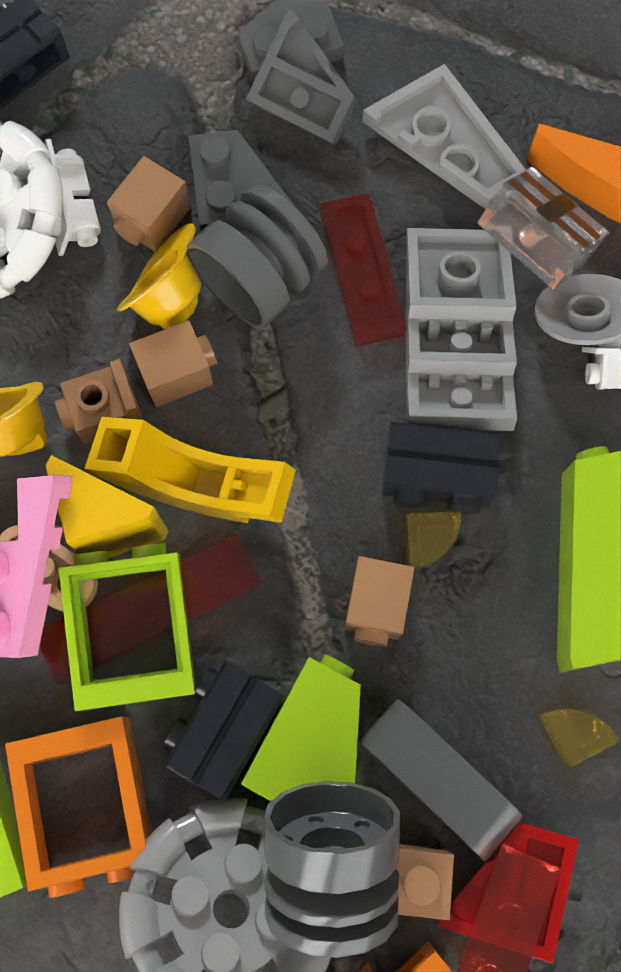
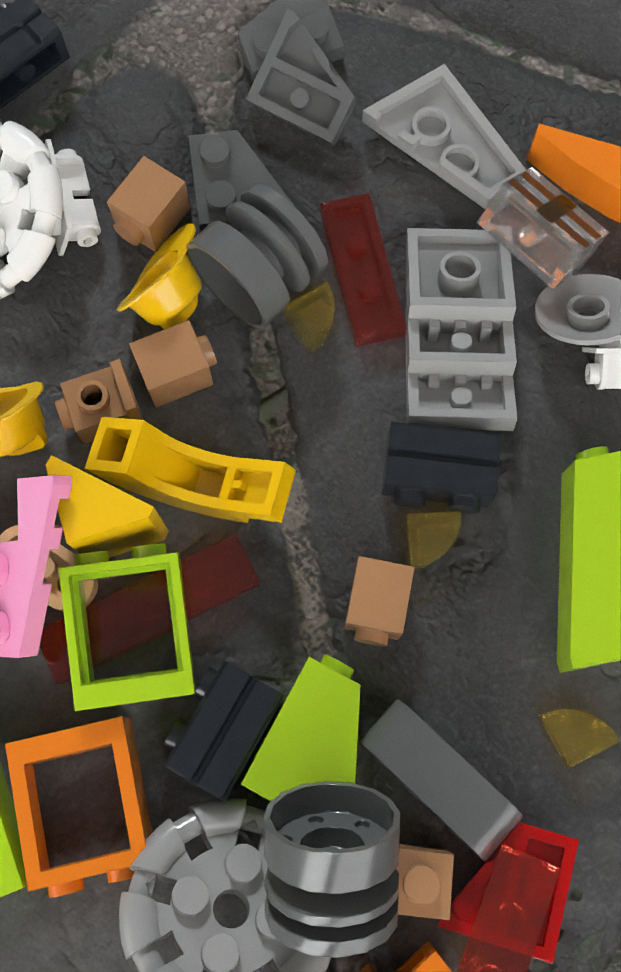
none -> clear yellow tile [283,282,335,354]

